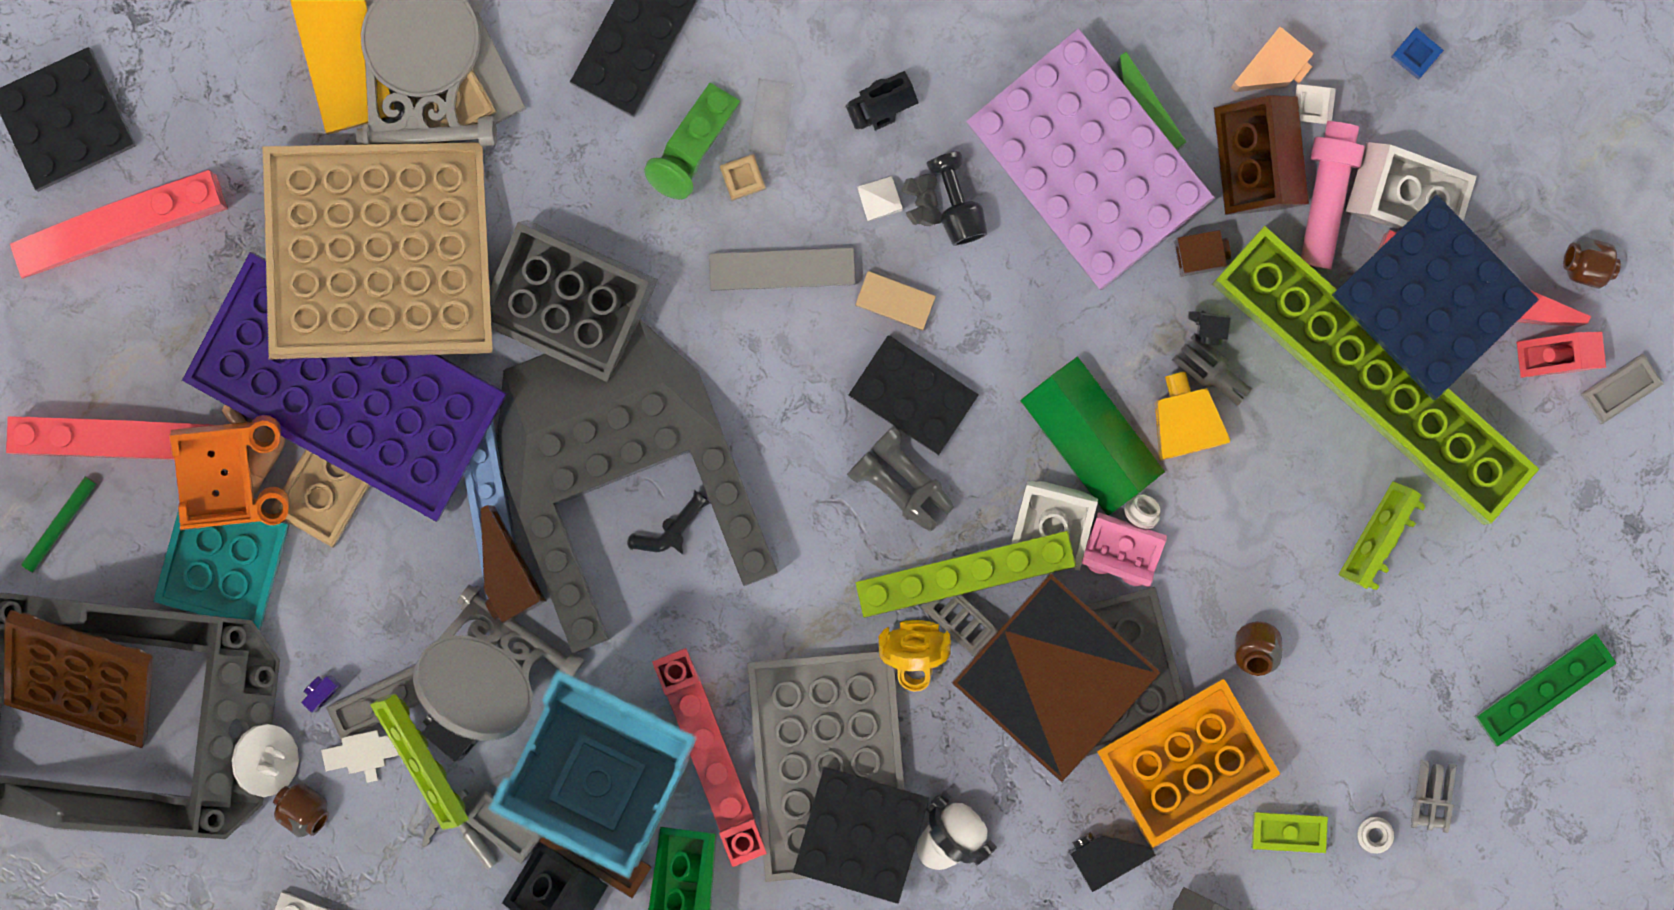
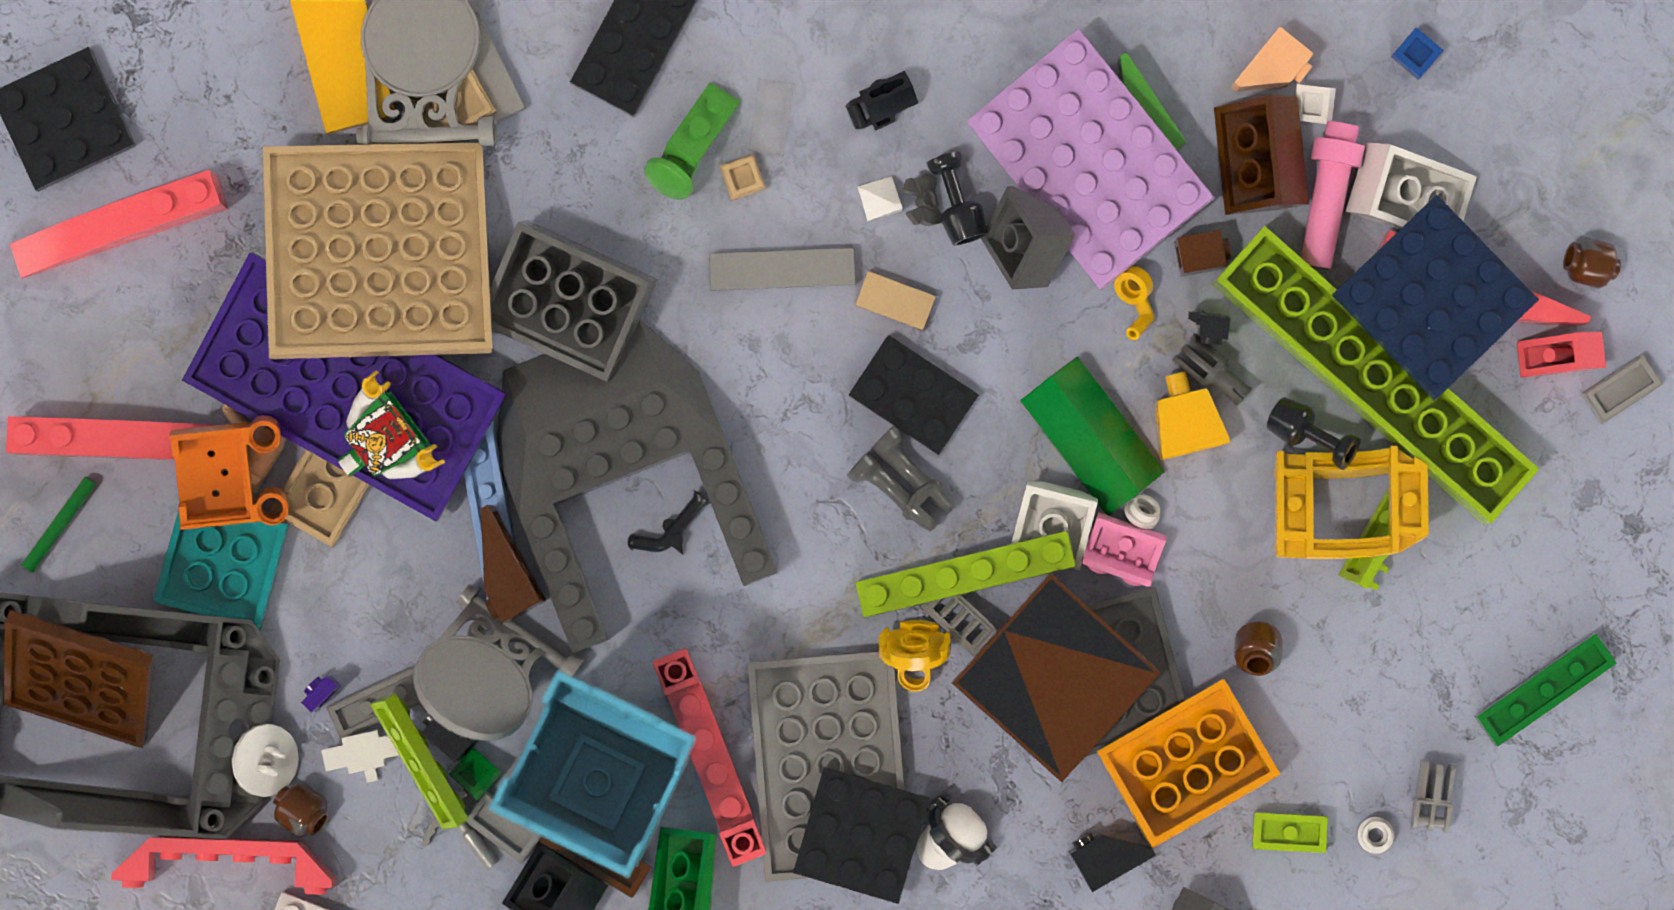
none -> coral slope [111,835,337,895]
none -> torso [338,370,445,479]
none -> green plate [448,748,502,801]
none -> dark grey slope [981,186,1075,290]
none -> yellow plate [1114,266,1155,340]
none -> black piece [1267,397,1361,470]
none -> yellow wedge [1273,446,1429,559]

